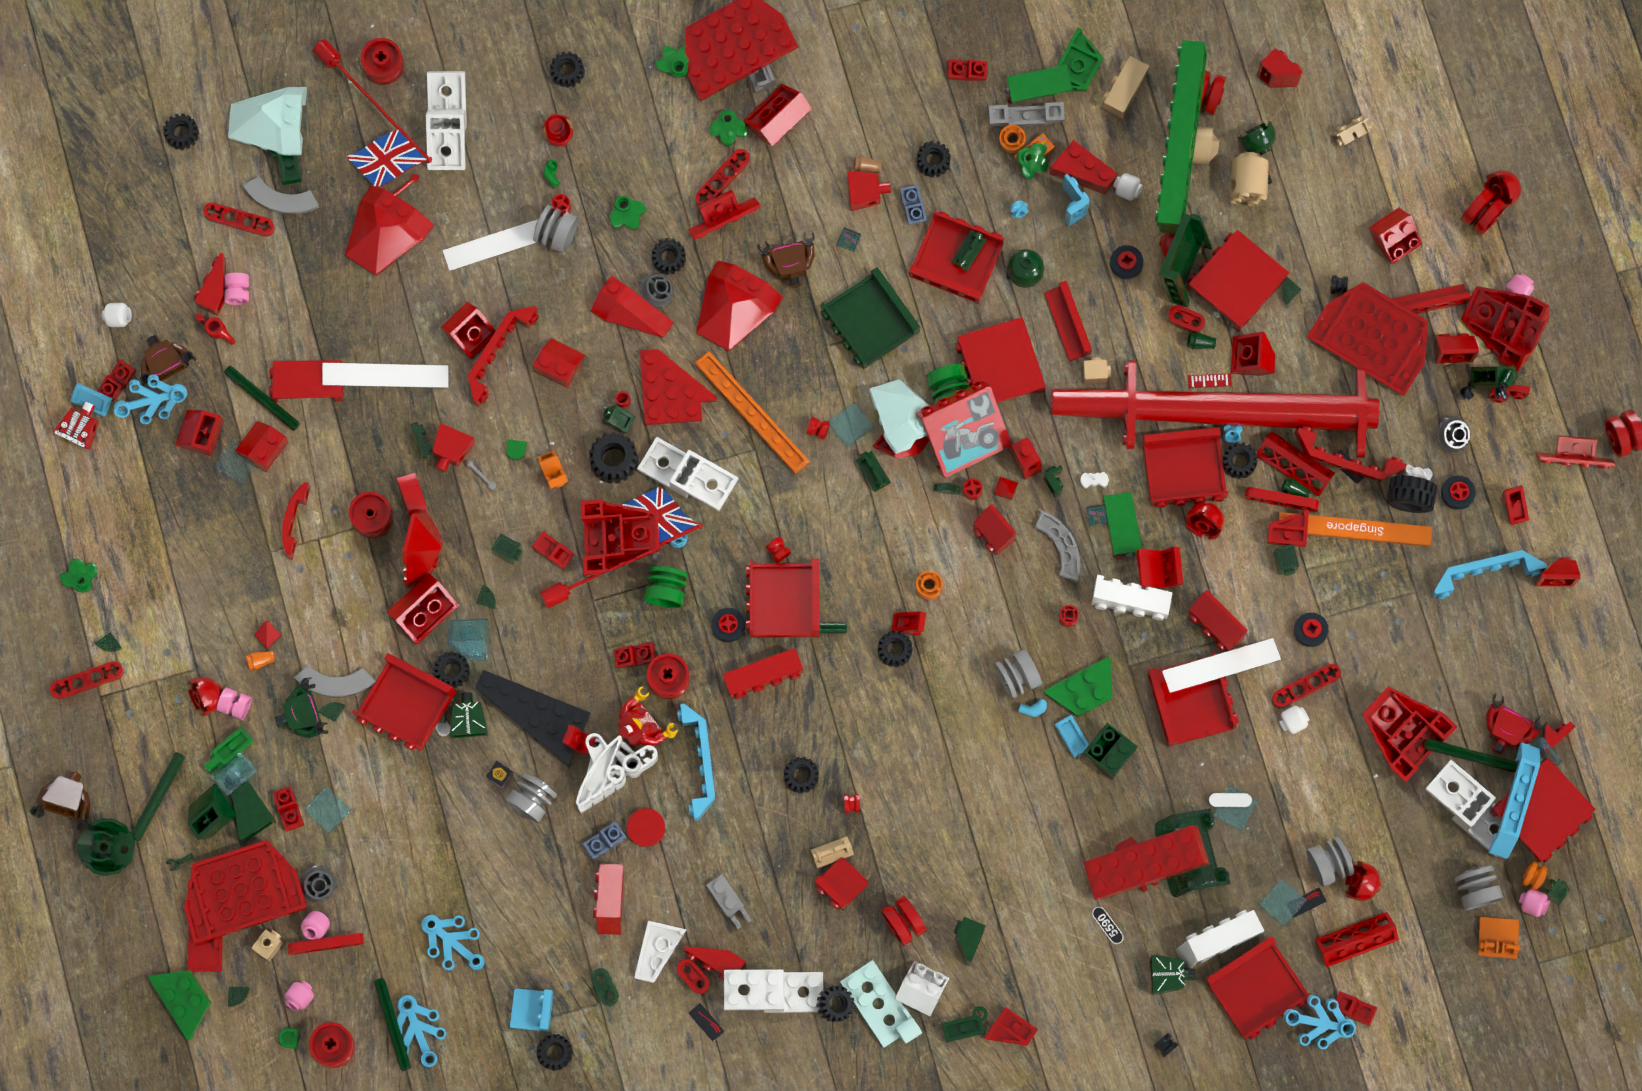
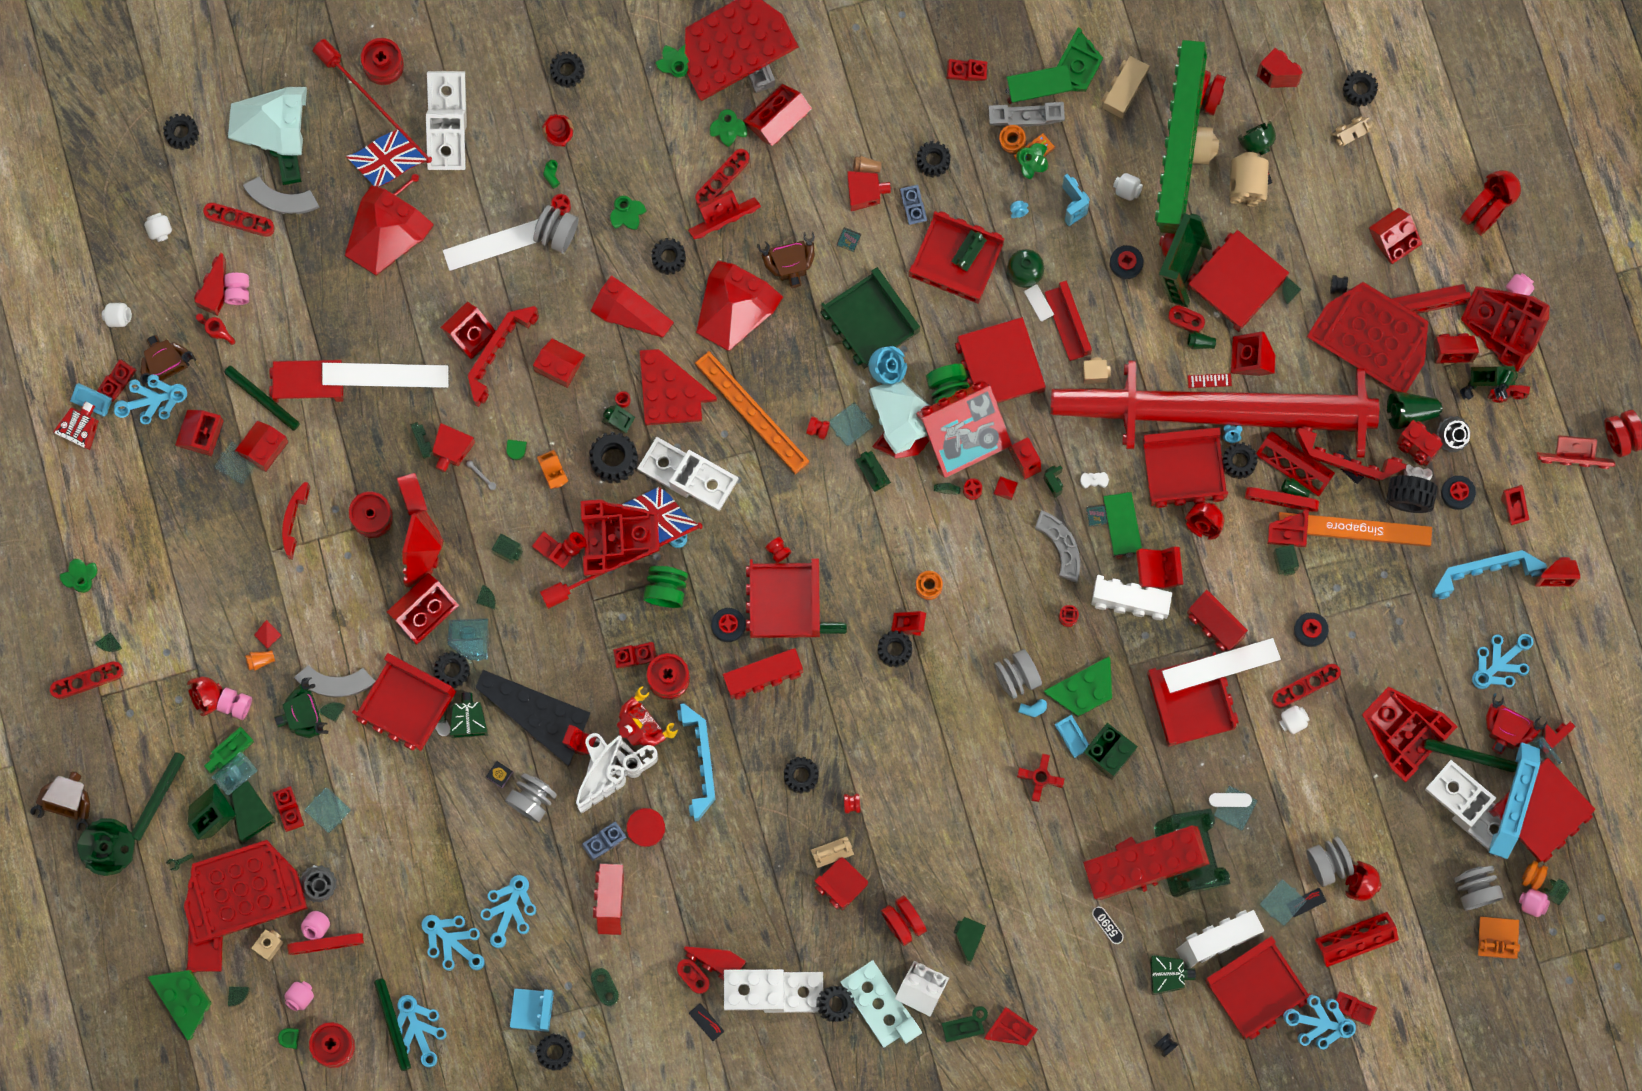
white wing [634,921,687,983] -> none
dark grey piece [640,272,674,308] -> none
light grey hinge [706,874,751,929] -> none
red slope [972,504,1016,555] -> none
red wedge [1049,140,1118,195] -> none
none -> white head [144,213,172,242]
none -> medium azure plant [481,875,536,949]
none -> red wheel [562,532,586,556]
none -> medium azure cylinder [868,346,907,384]
none -> red pin [1017,754,1065,802]
none -> white sticker [1024,284,1054,321]
none -> black tyre [1343,70,1378,107]
none -> dark green cone [1387,391,1443,429]
none -> red brick [1396,420,1443,467]
none -> medium azure plant [1472,634,1533,689]

